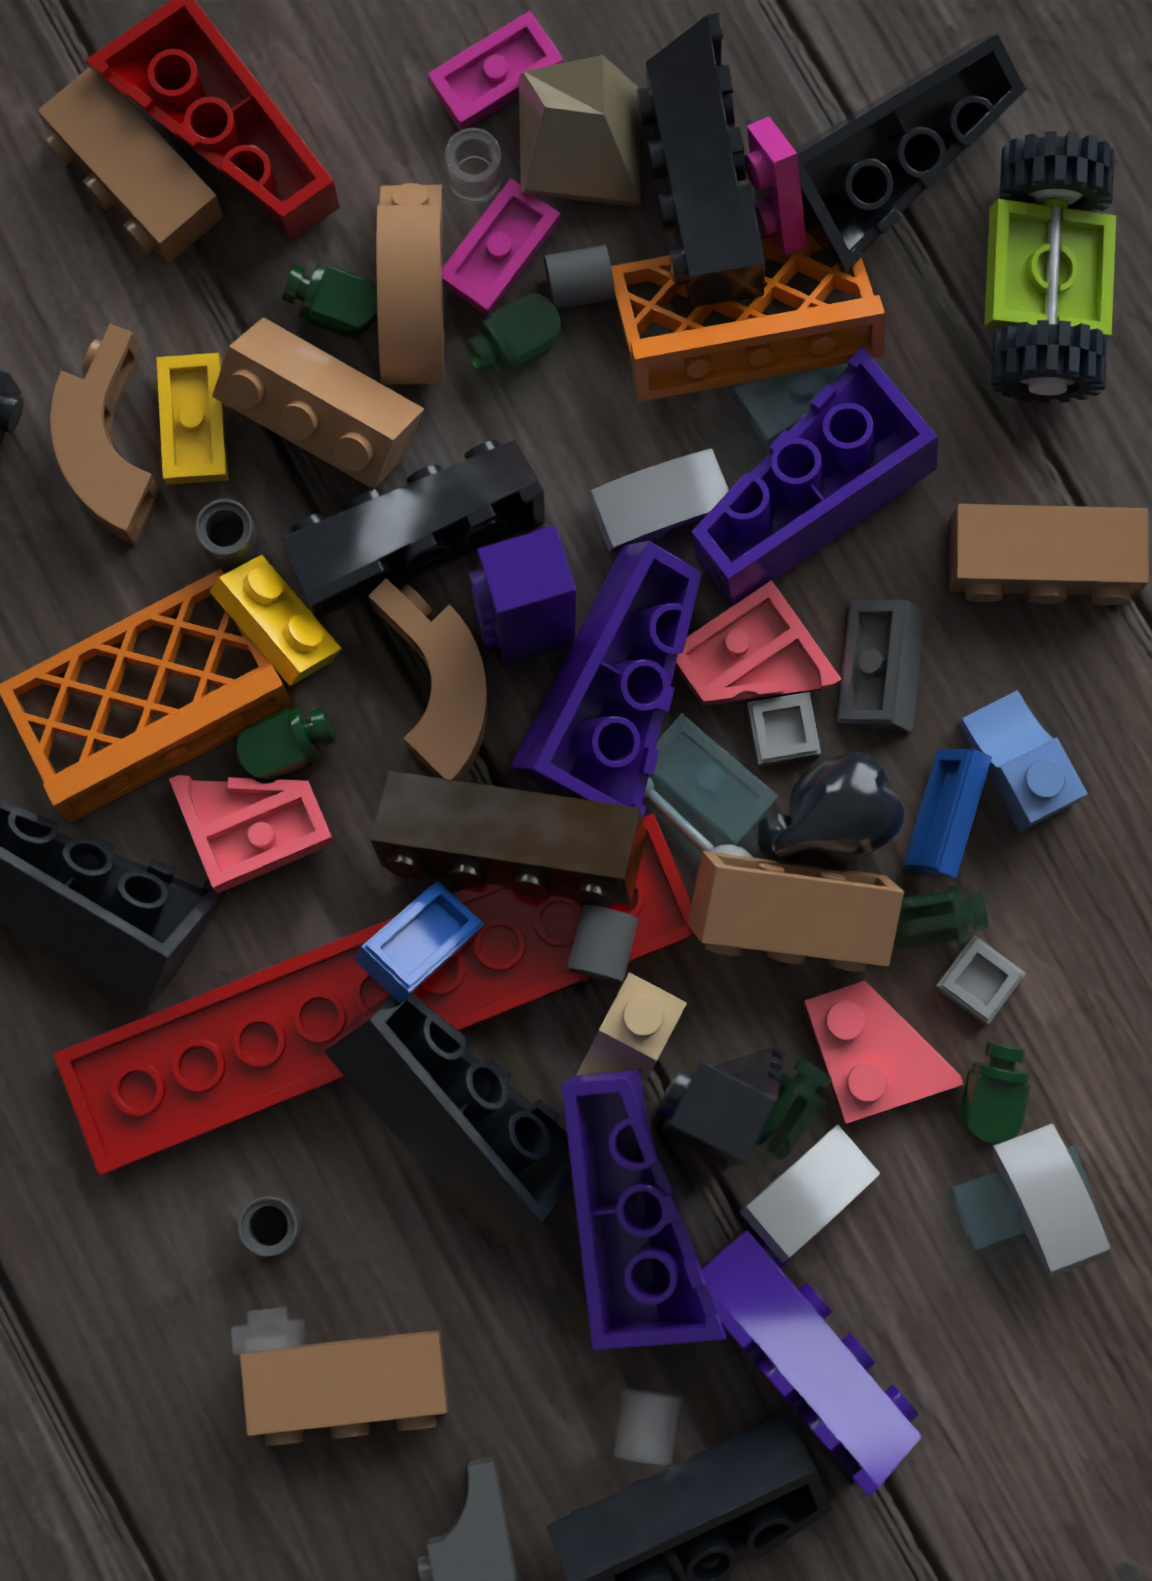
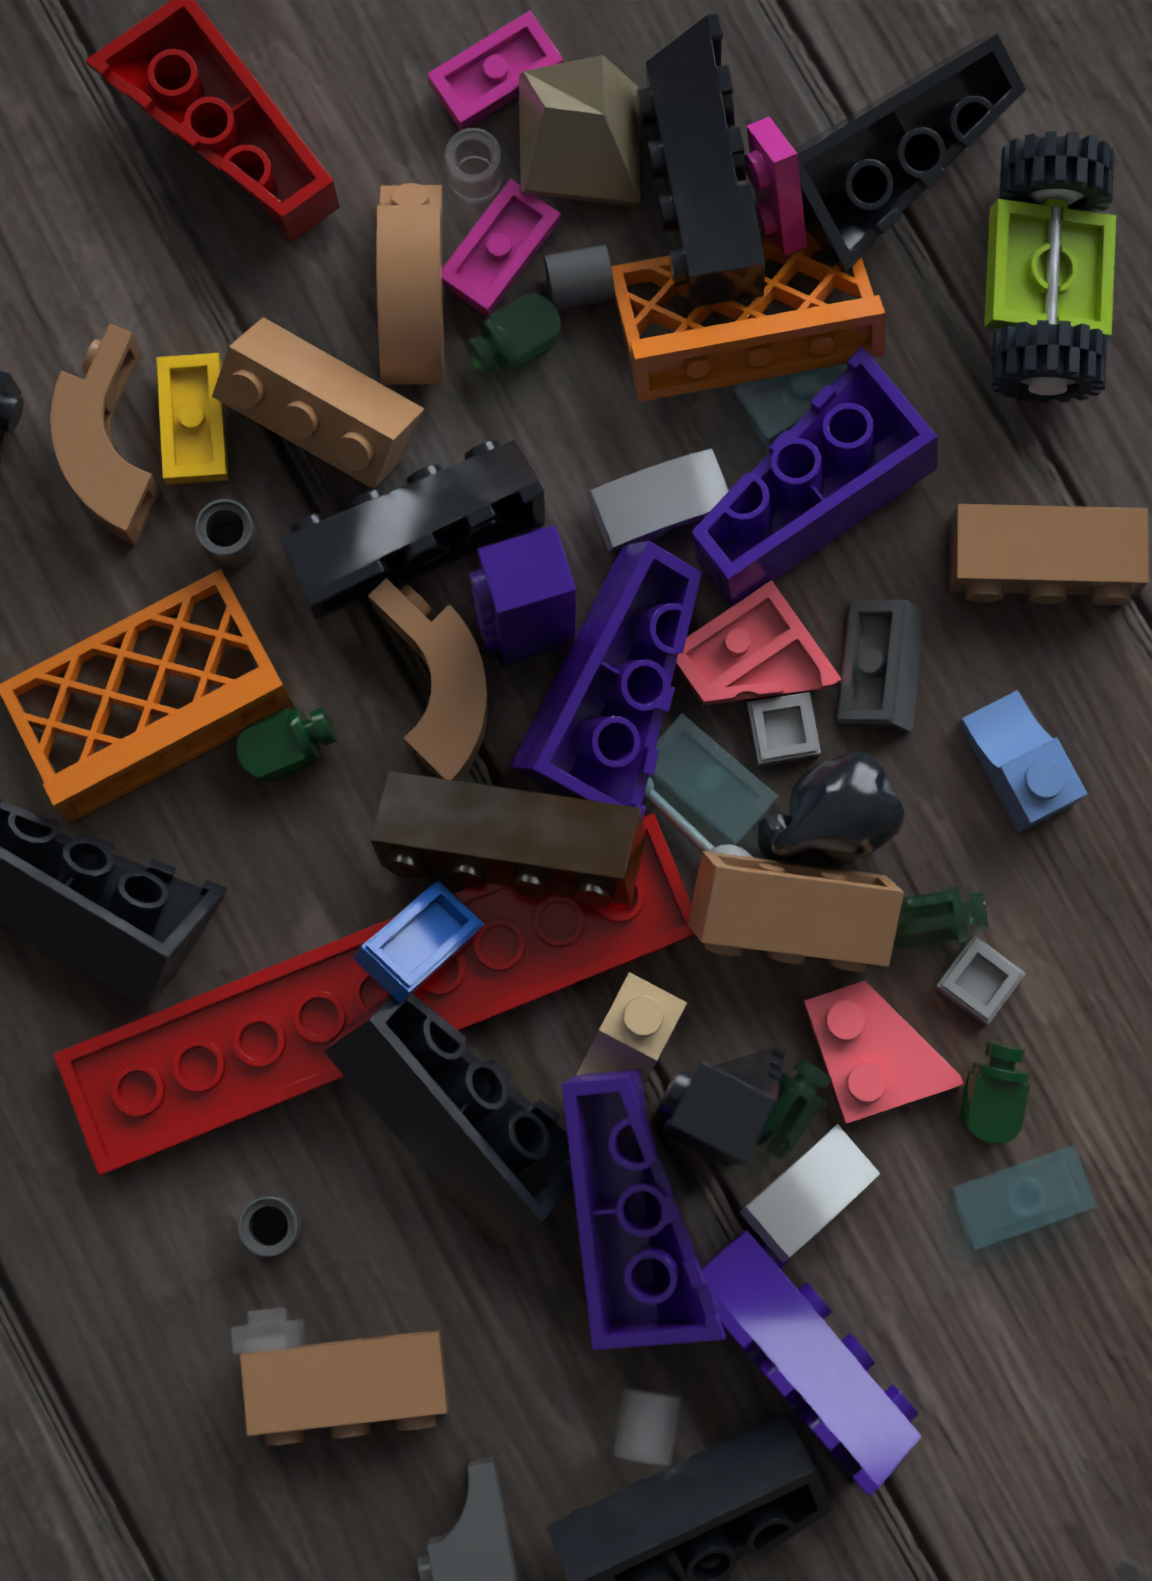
medium nougat brick [37,67,224,264] -> none
coral wing [169,775,335,894] -> none
yellow plate [209,555,342,686] -> none
dark green arm [282,264,377,338] -> none
dark grey beam [567,905,639,983] -> none
blue tile [903,749,992,878] -> none
light grey slope [993,1123,1111,1279] -> none

